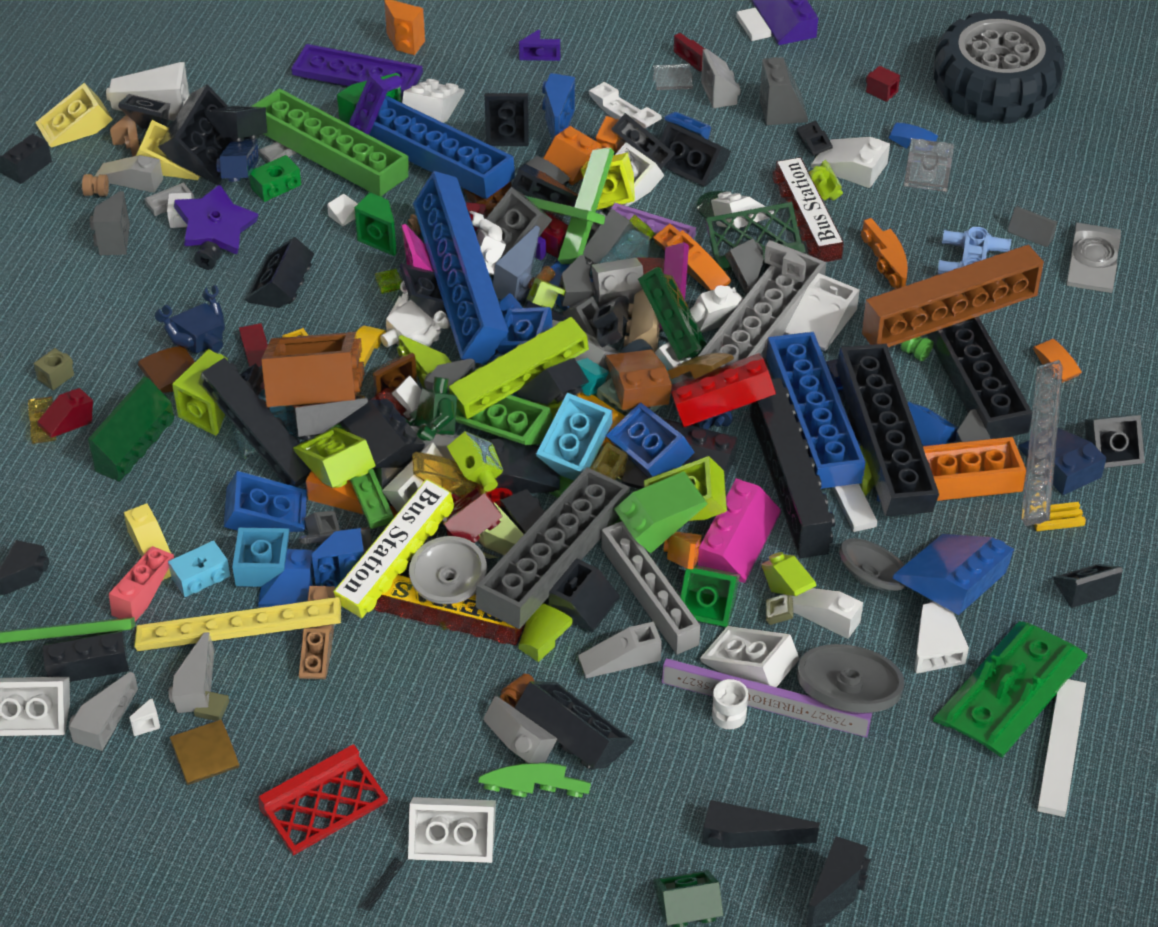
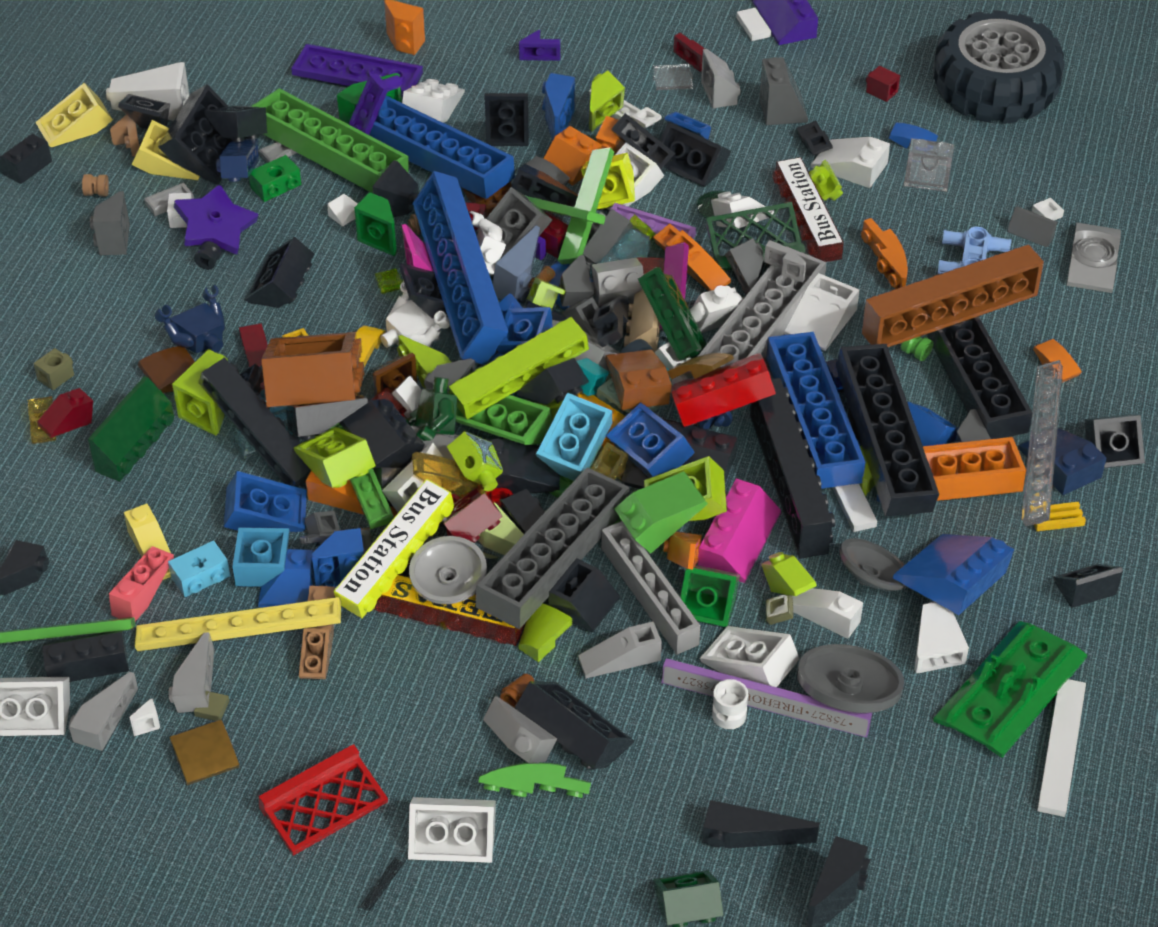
light grey slope [94,155,163,193] -> none
none -> black slope [373,160,419,218]
none -> lime slope [589,70,625,132]
none -> white tile [1032,198,1064,220]

